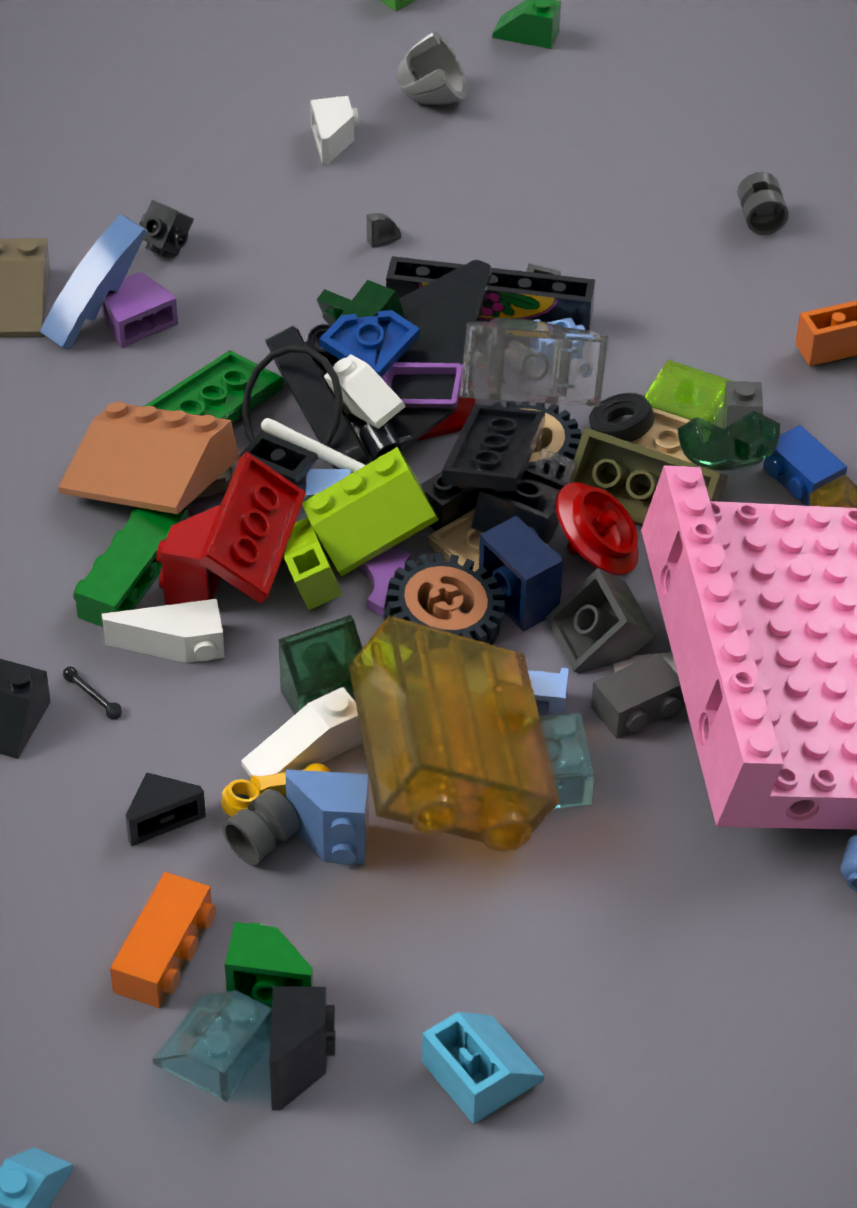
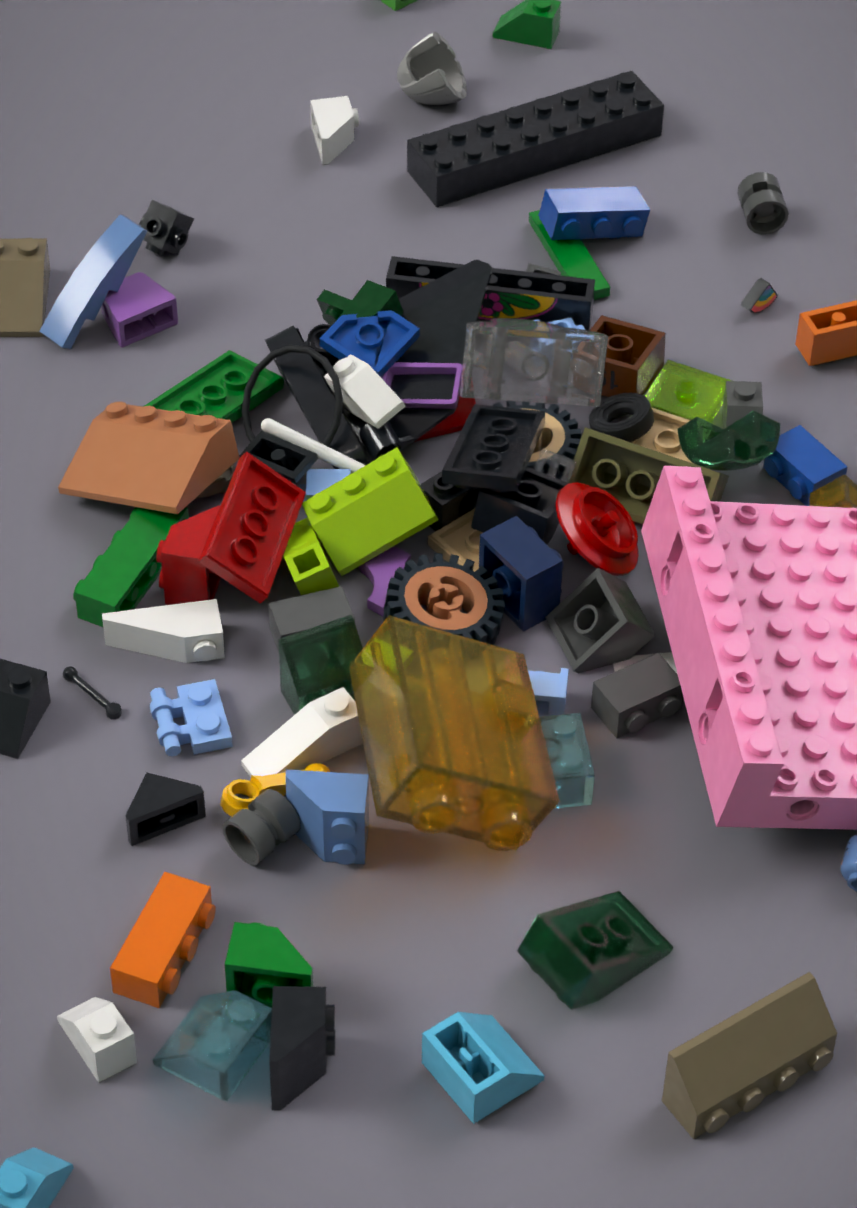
dark grey tile [367,213,401,247] -> none
none -> white slope [57,997,137,1083]
none -> light blue plate [149,679,233,756]
none -> dark grey brick [268,586,356,661]
none -> black brick [407,71,664,208]
none -> clear green slope [517,891,674,1010]
none -> green tile [529,210,610,300]
none -> blue brick [538,186,650,240]
none -> reddish brown brick [572,315,666,397]
none -> dark tan slope [662,972,837,1139]
none -> tile [741,278,778,313]

